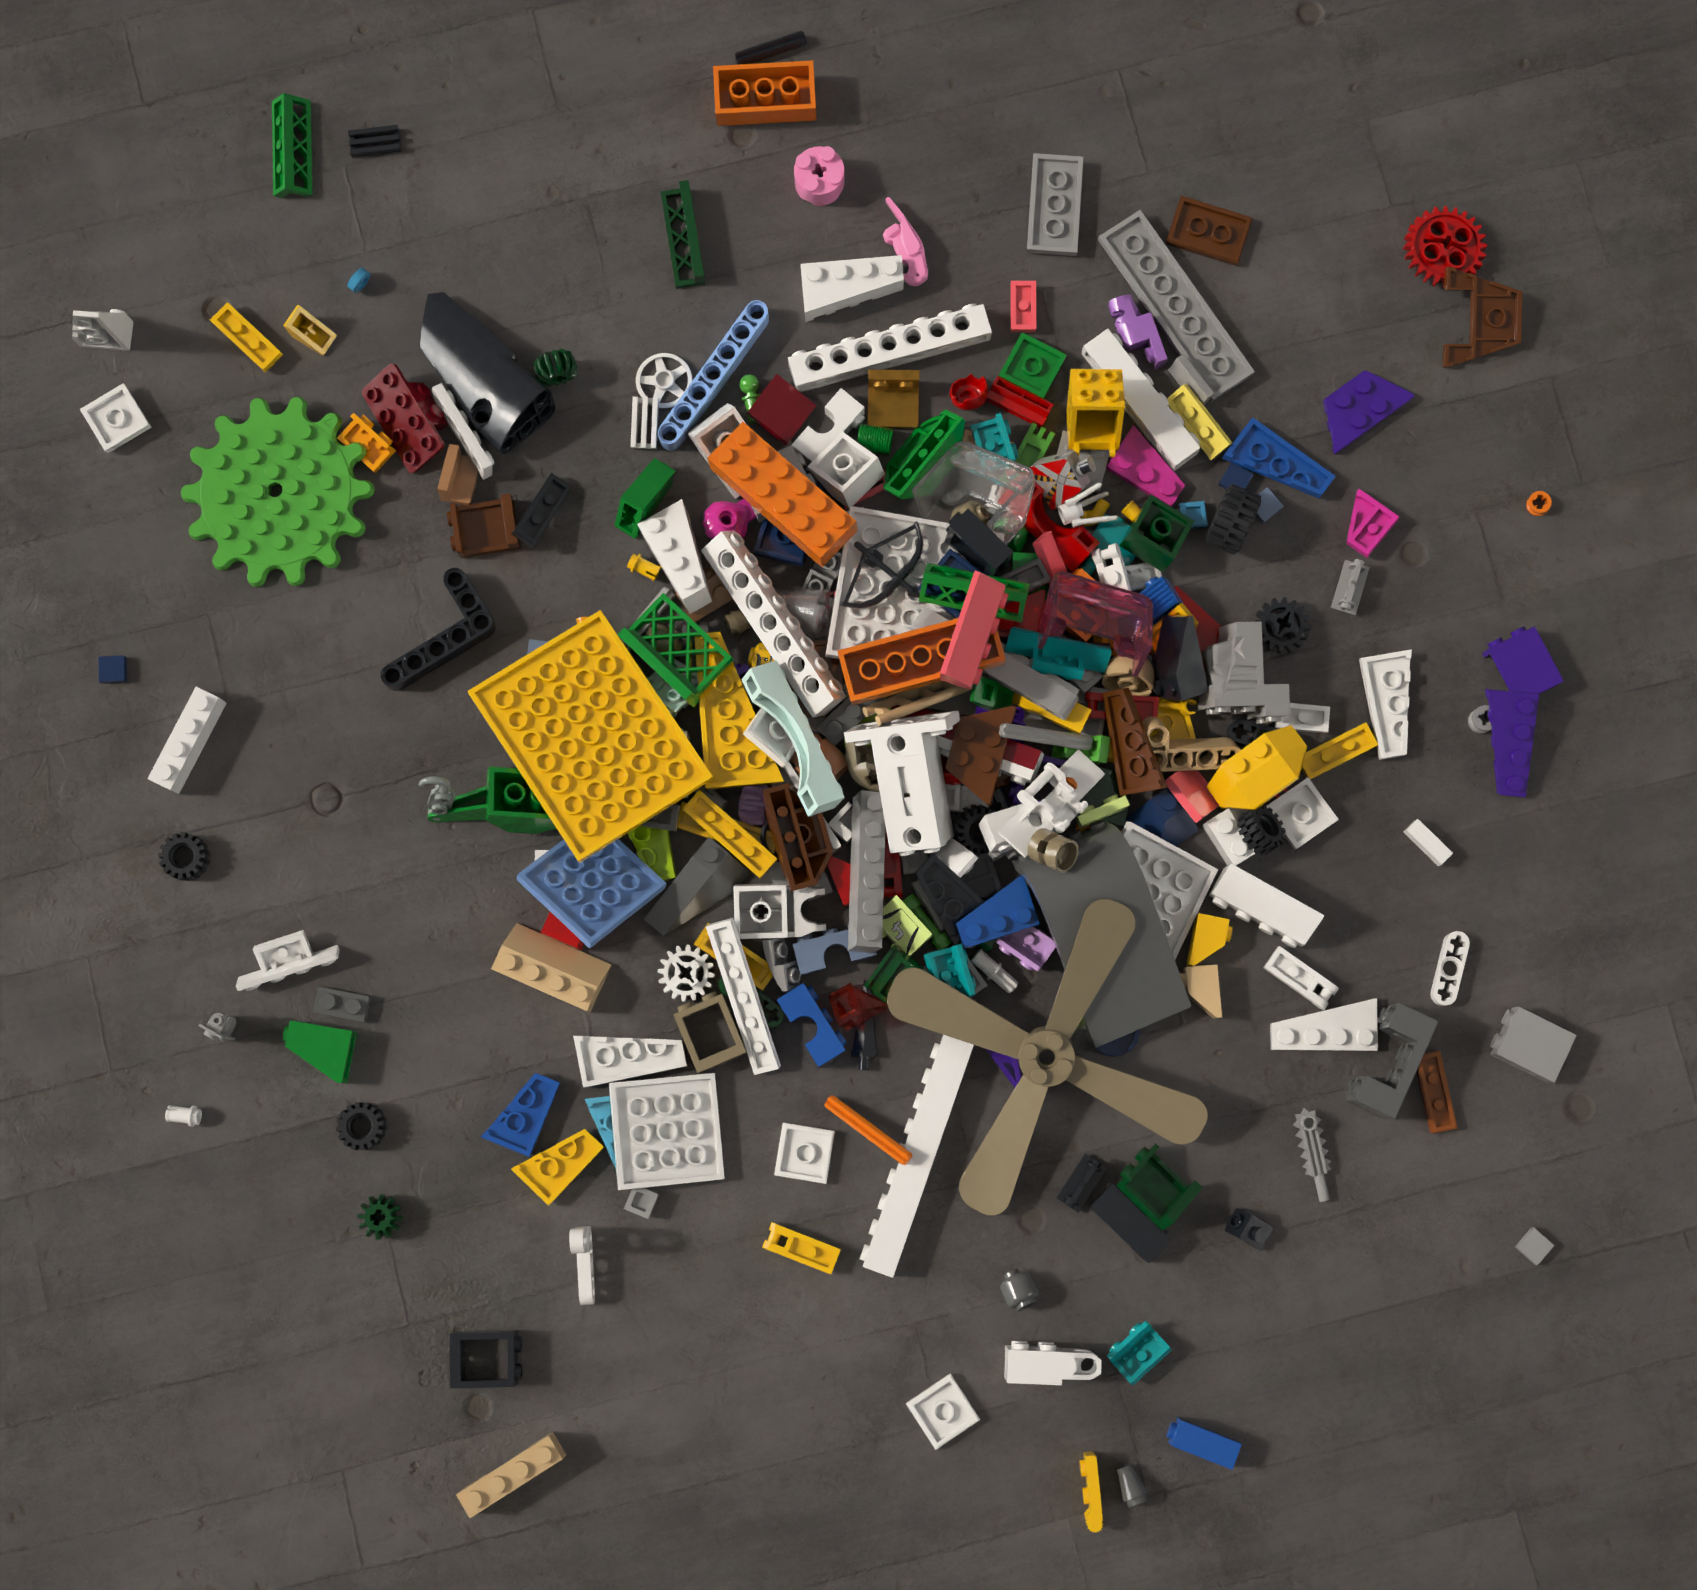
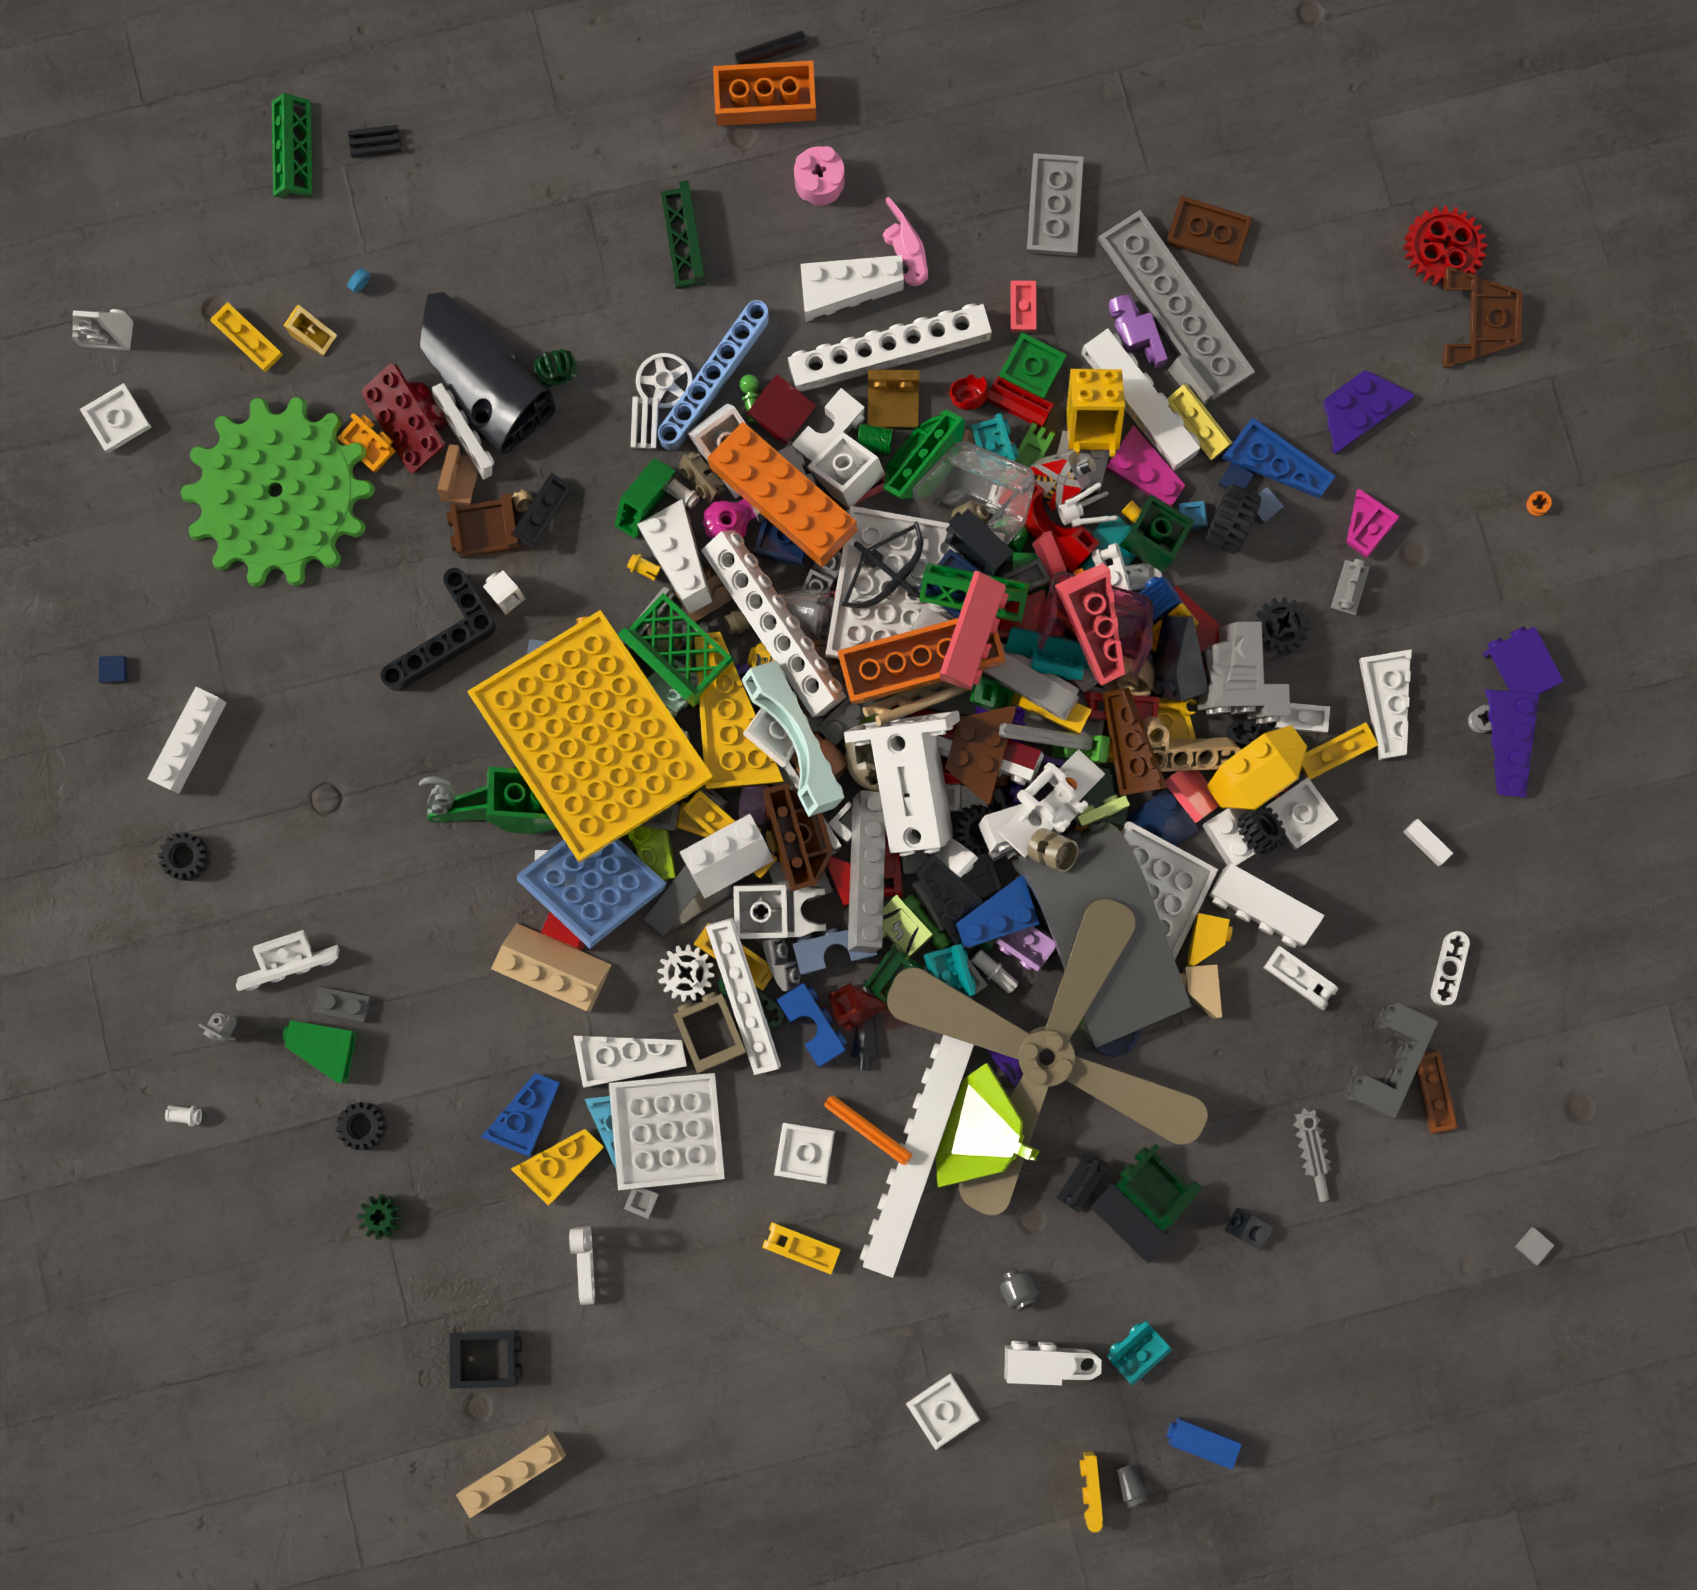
yellow arm [1079,499,1110,527] -> none
white wing [1270,998,1378,1051] -> none
light grey brick [1490,1007,1577,1083] -> none
none -> white slope [483,571,525,615]
none -> tan hinge [512,489,533,512]
none -> white pin [666,479,700,509]
none -> dark tan hinge [678,452,726,505]
none -> white slope [679,814,774,899]
none -> lime panel [935,1063,1039,1187]
none -> coral wedge [1055,563,1125,685]

